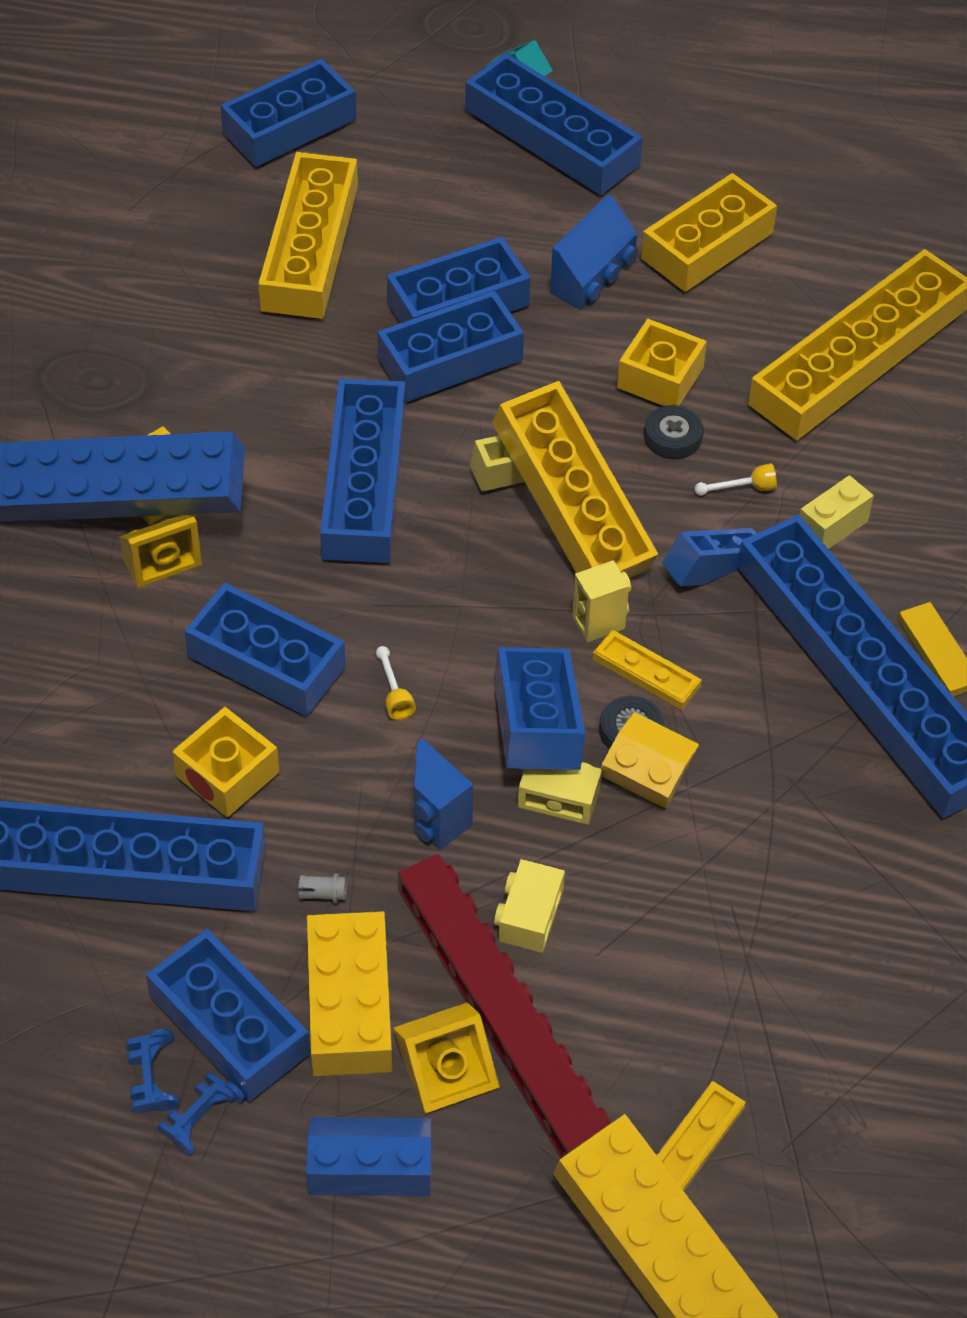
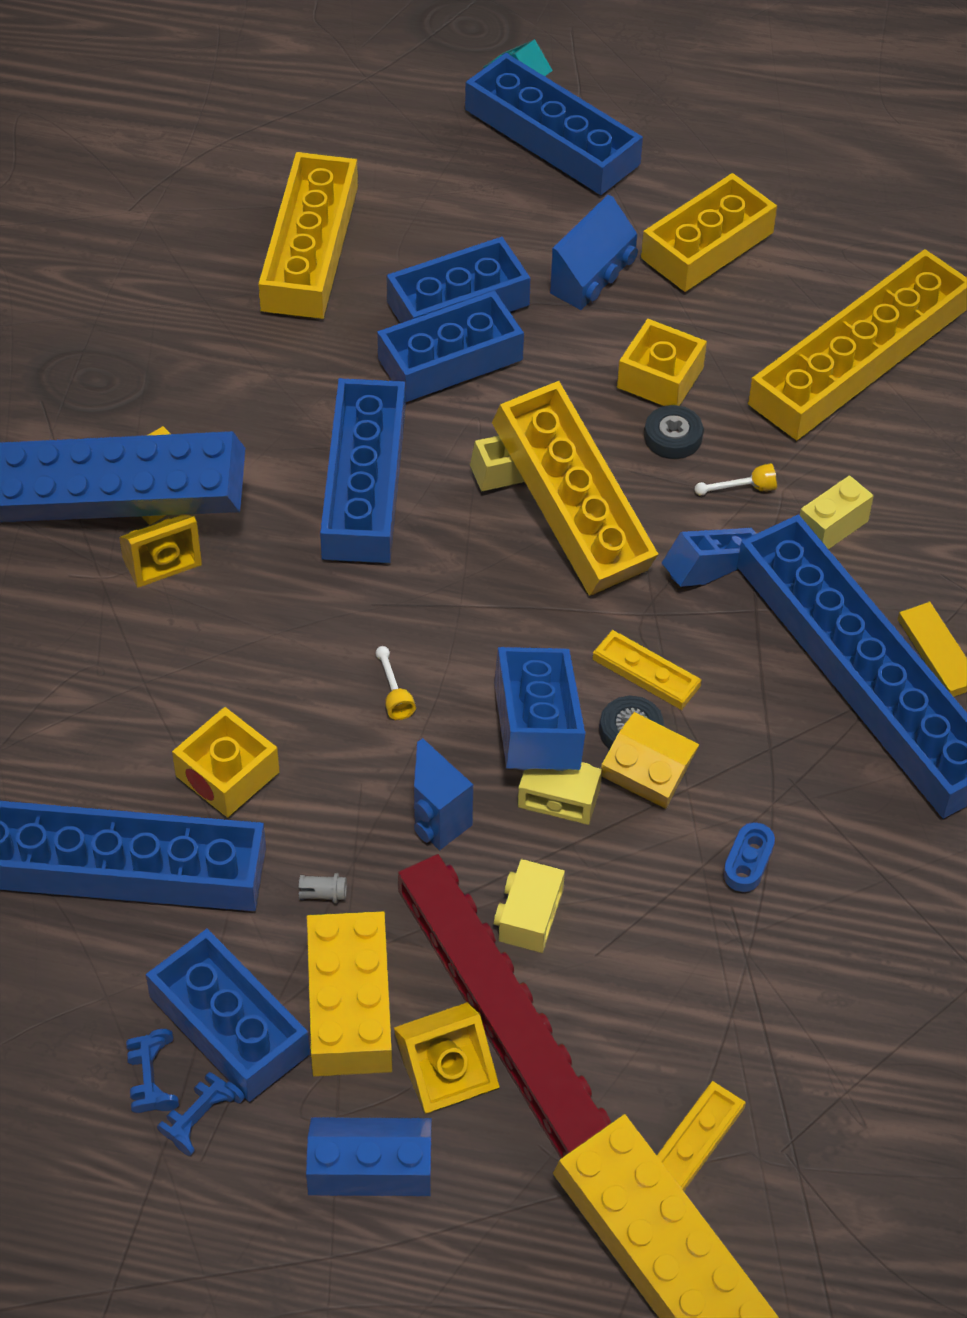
blue brick [184,582,346,716] -> none
blue brick [220,58,357,167] -> none
light yellow brick [572,560,631,642] -> none
none -> blue plate [724,823,775,892]

